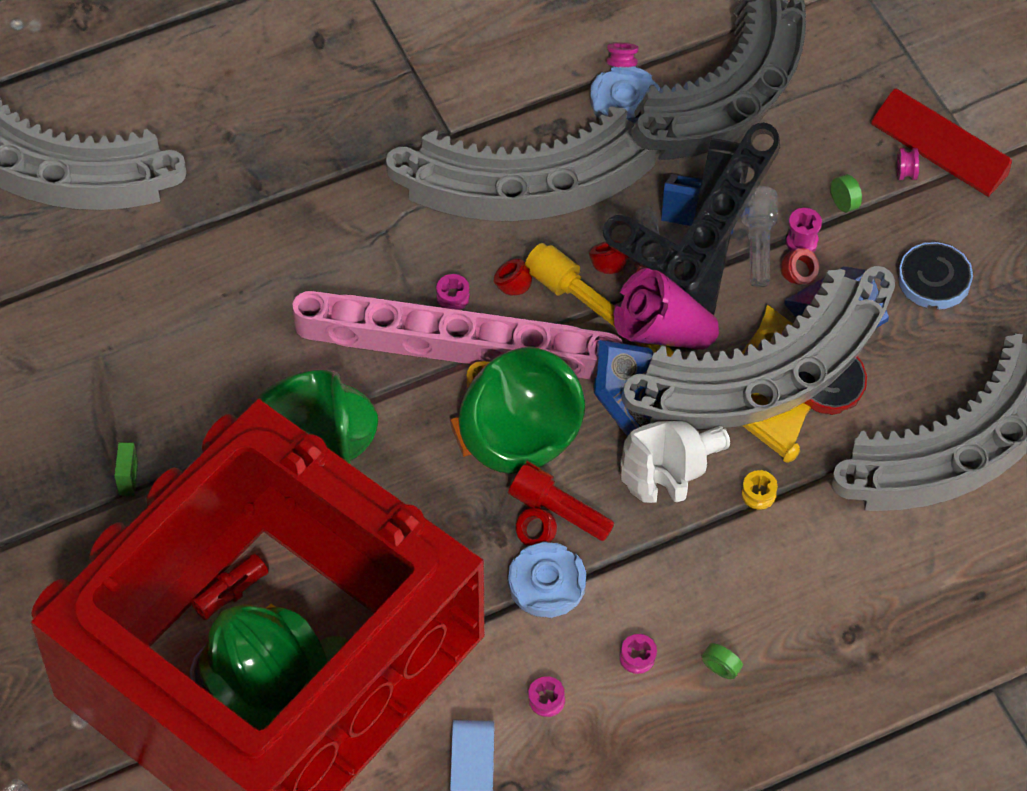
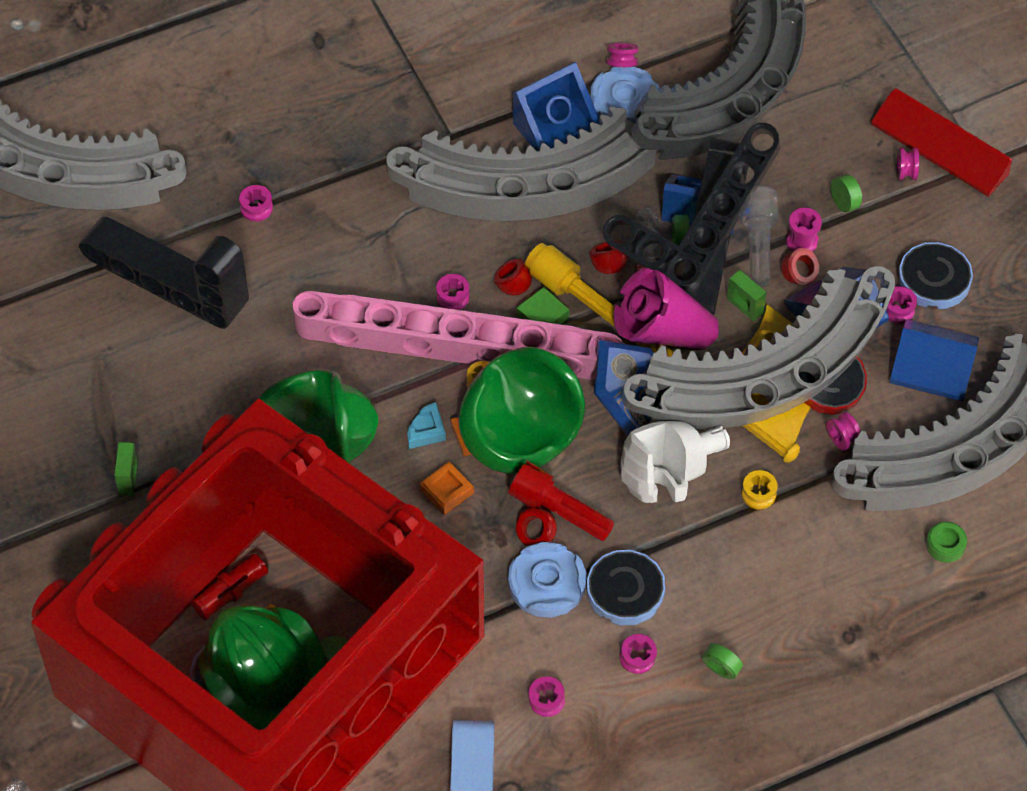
none -> black beam [79,217,249,329]
none -> dark pink bush [239,185,273,222]
none -> medium azure tile [407,402,446,449]
none -> orange tile [420,461,474,515]
none -> blue slope [513,62,599,152]
none -> bright green tile [517,287,569,324]
none -> black tile [586,550,665,625]
none -> bright green tile [672,214,689,246]
none -> bright green tile [727,270,767,321]
none -> dark pink bush [826,412,861,451]
none -> dark pink bush [886,286,917,324]
none -> blue slope [889,319,980,402]
none -> bright green tile [926,522,967,563]

